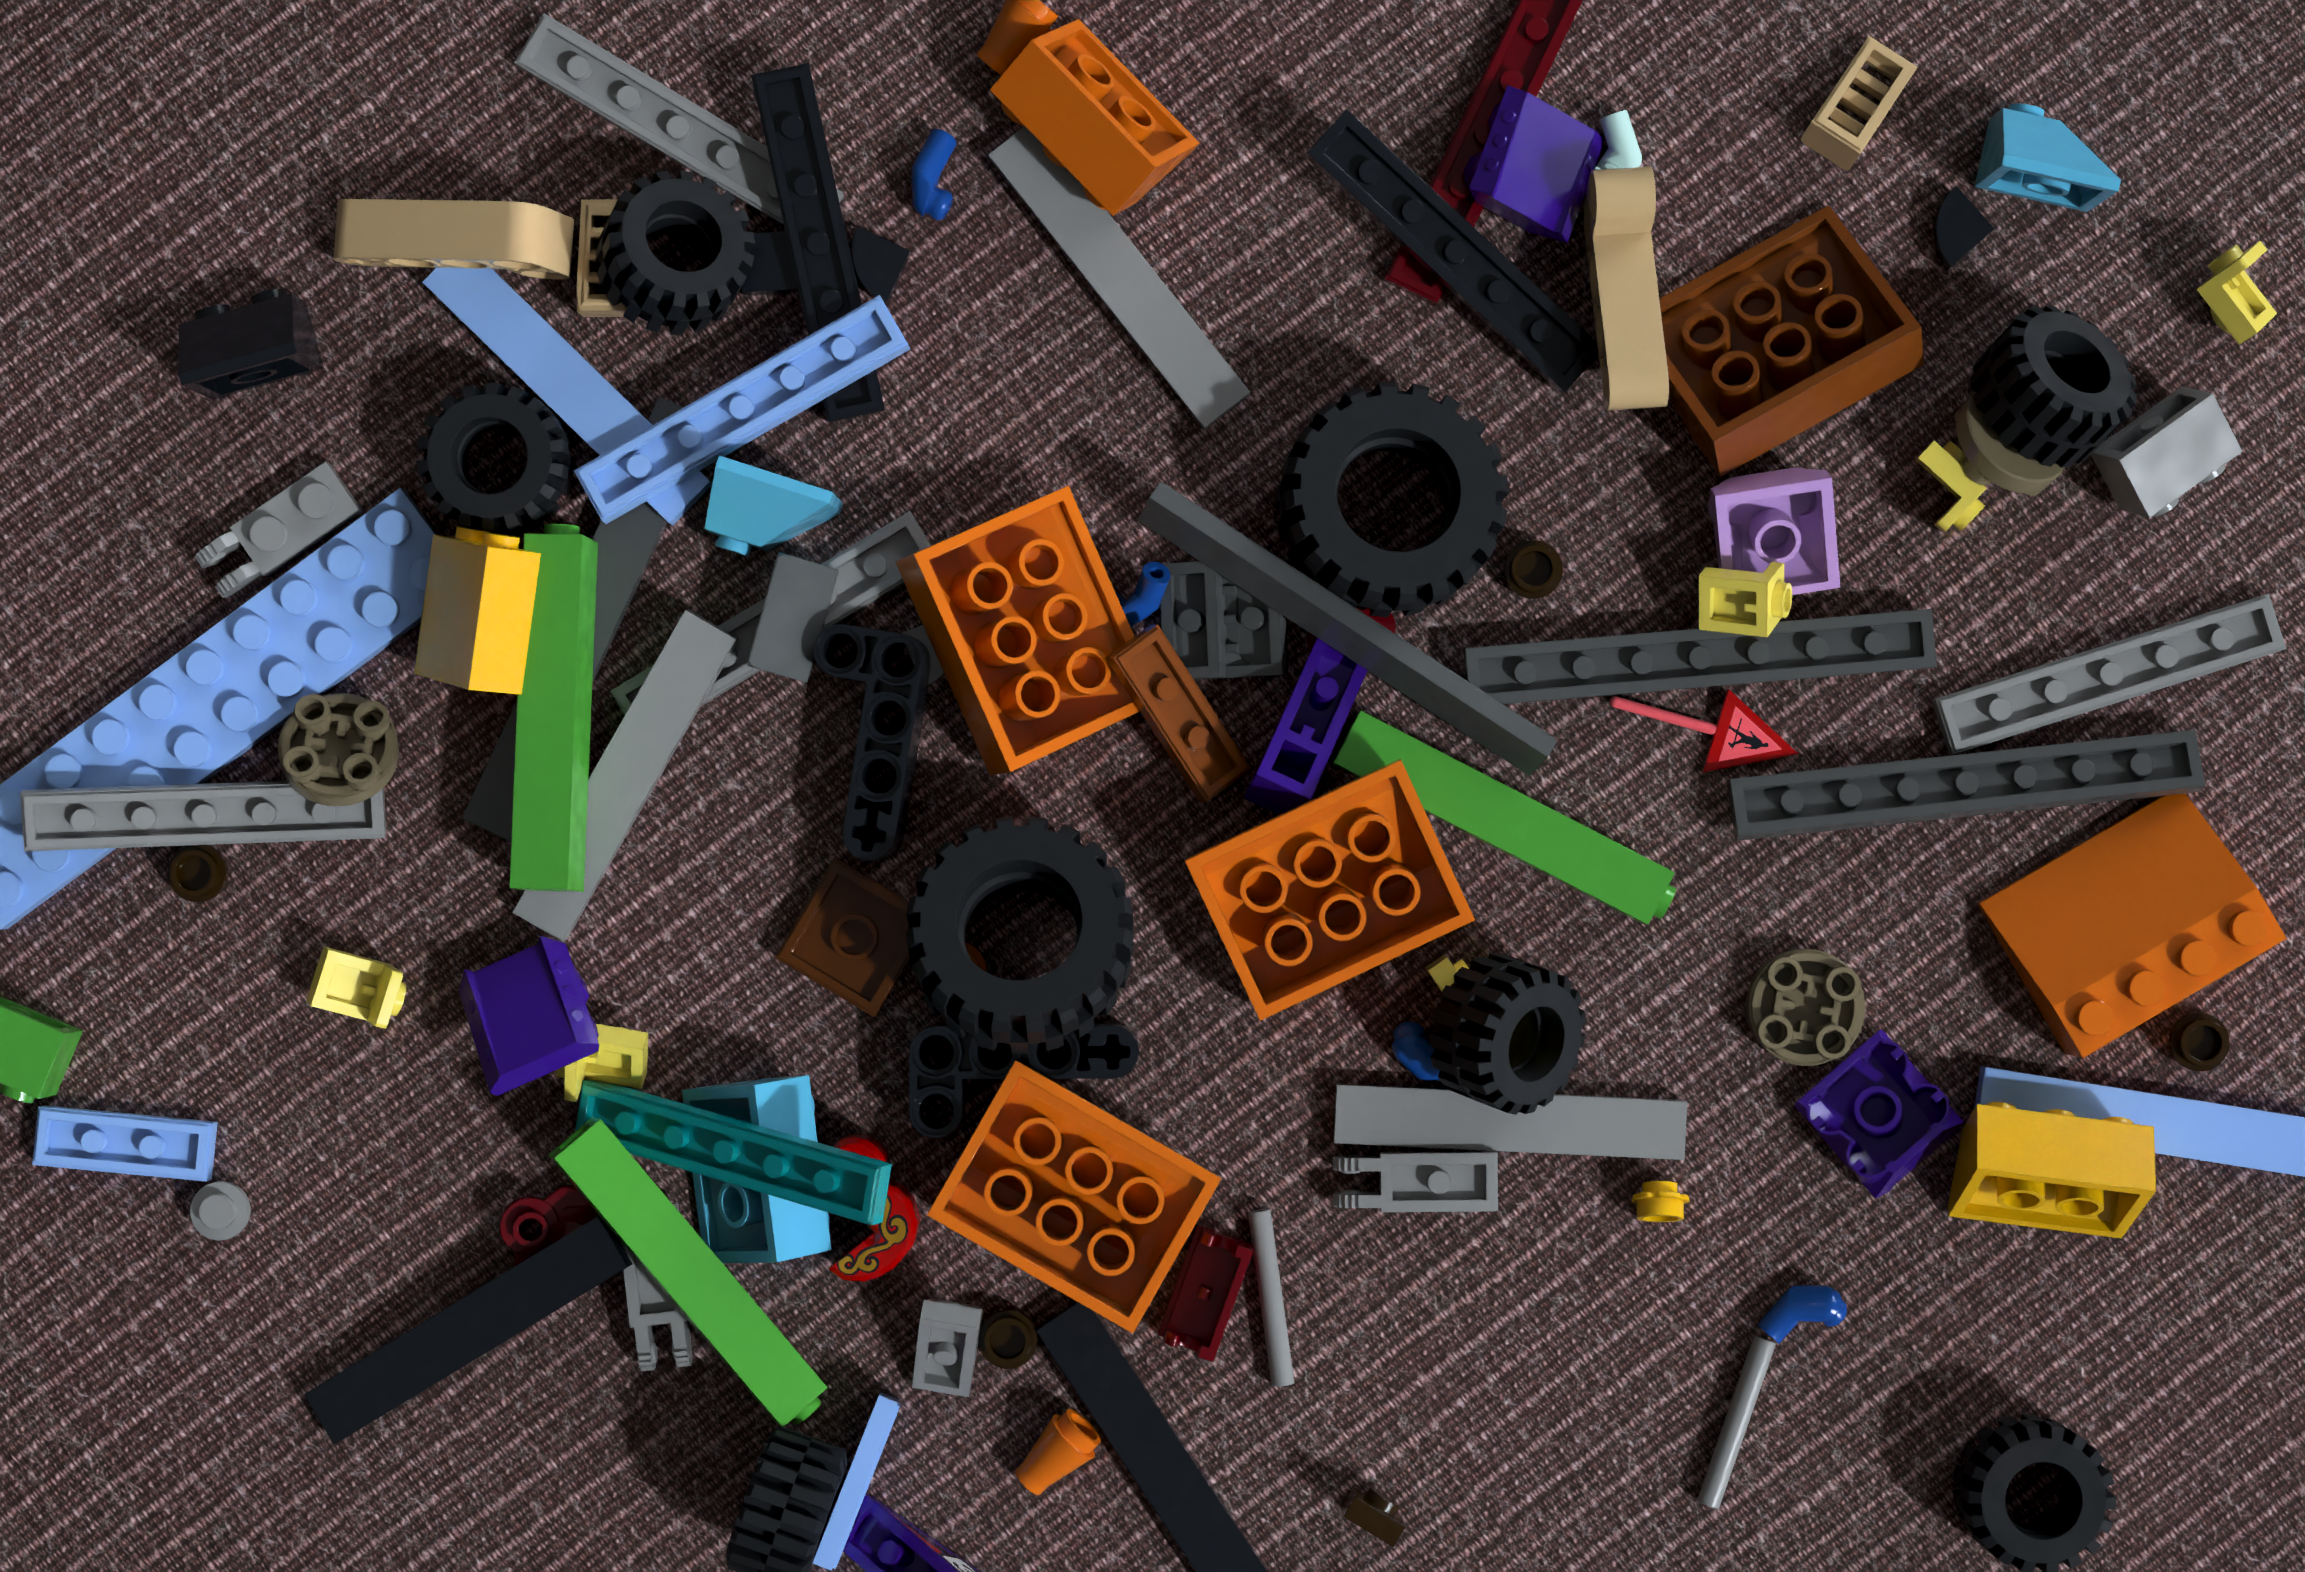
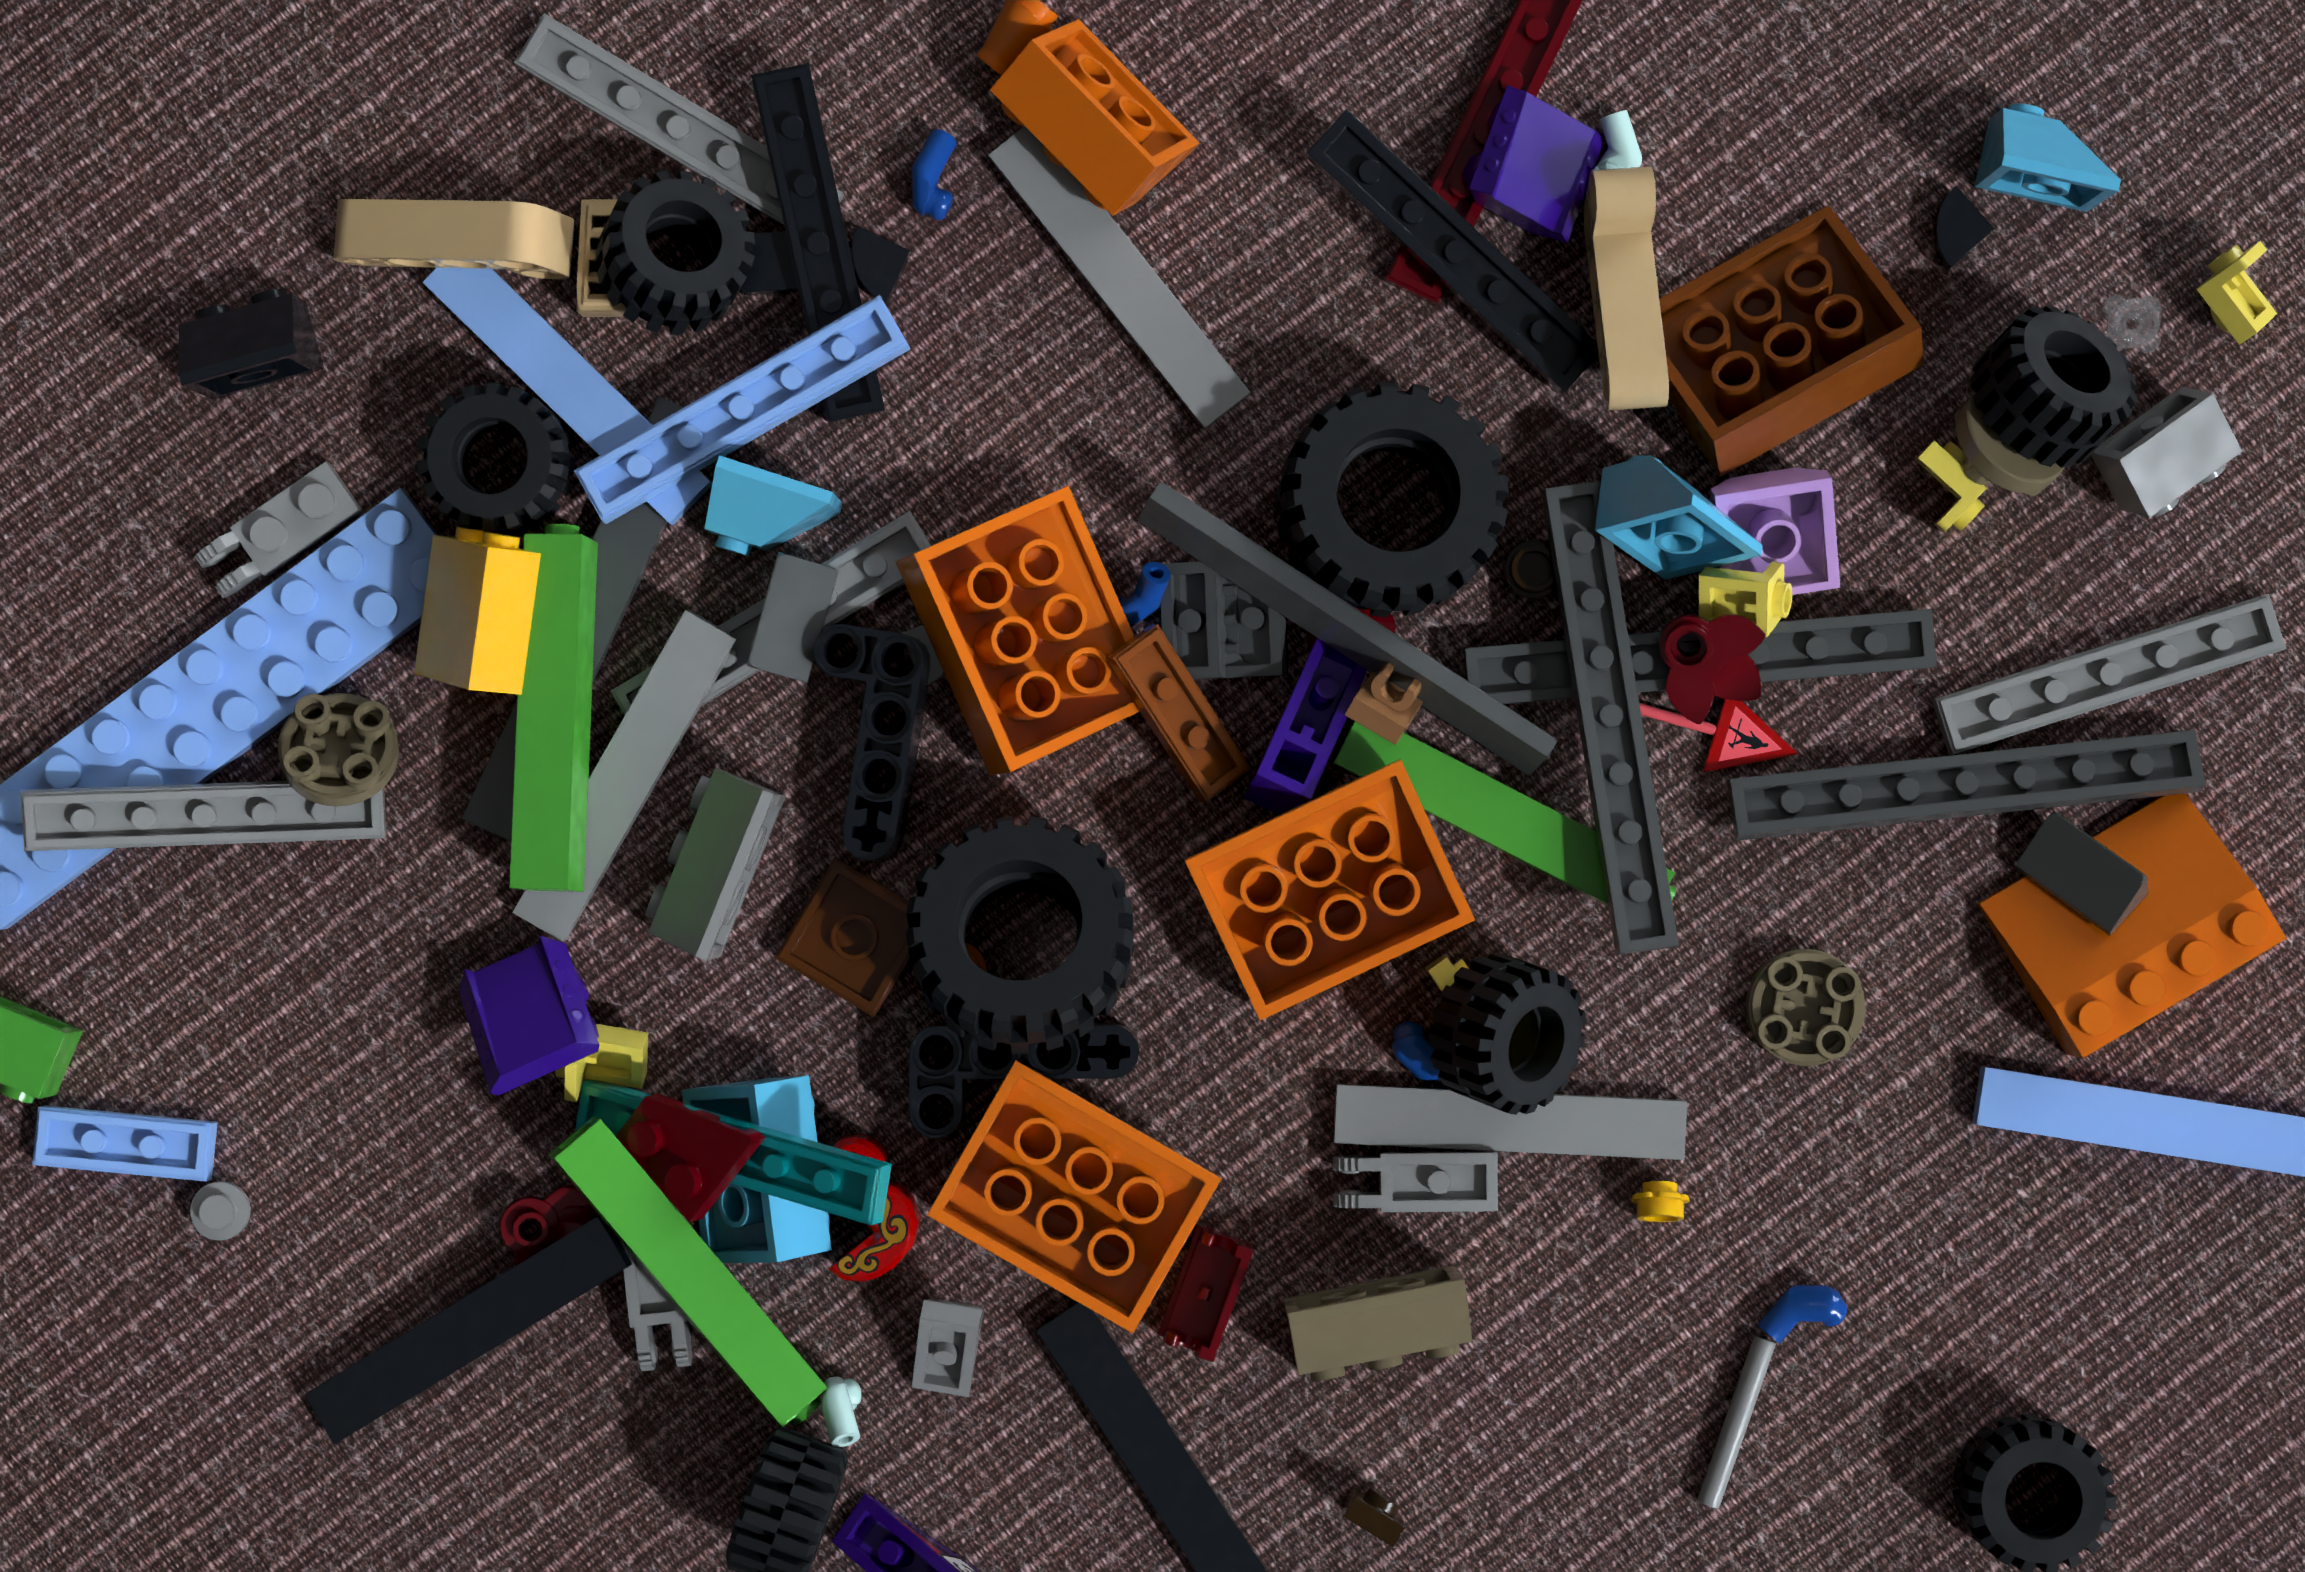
dark brown plate [168,845,228,902] -> none
light yellow bracket [306,946,406,1029] -> none
light blue tile [812,1392,901,1571] -> none
dark brown plate [979,1309,1038,1369] -> none
orange cone [1015,1409,1101,1495] -> none
light grey bar [1247,1209,1295,1387] -> none
dark purple slope [1794,1030,1964,1199] -> none
tan slope [1801,36,1917,170] -> none
yellow slope [1948,1102,2156,1239] -> none
dark brown plate [2169,1013,2230,1071] -> none
none -> dark red wing [615,1093,766,1222]
none -> light grey slope [645,768,786,961]
none -> light aqua arm [820,1376,861,1447]
none -> dark tan slope [1283,1265,1473,1381]
none -> medium nougat tile [1345,663,1423,745]
none -> dark grey plate [1541,481,1679,956]
none -> medium azure slope [1595,455,1763,580]
none -> dark red plate [1659,614,1766,724]
none -> dark grey slope [2015,811,2148,936]
none -> clear plate [2103,295,2162,354]

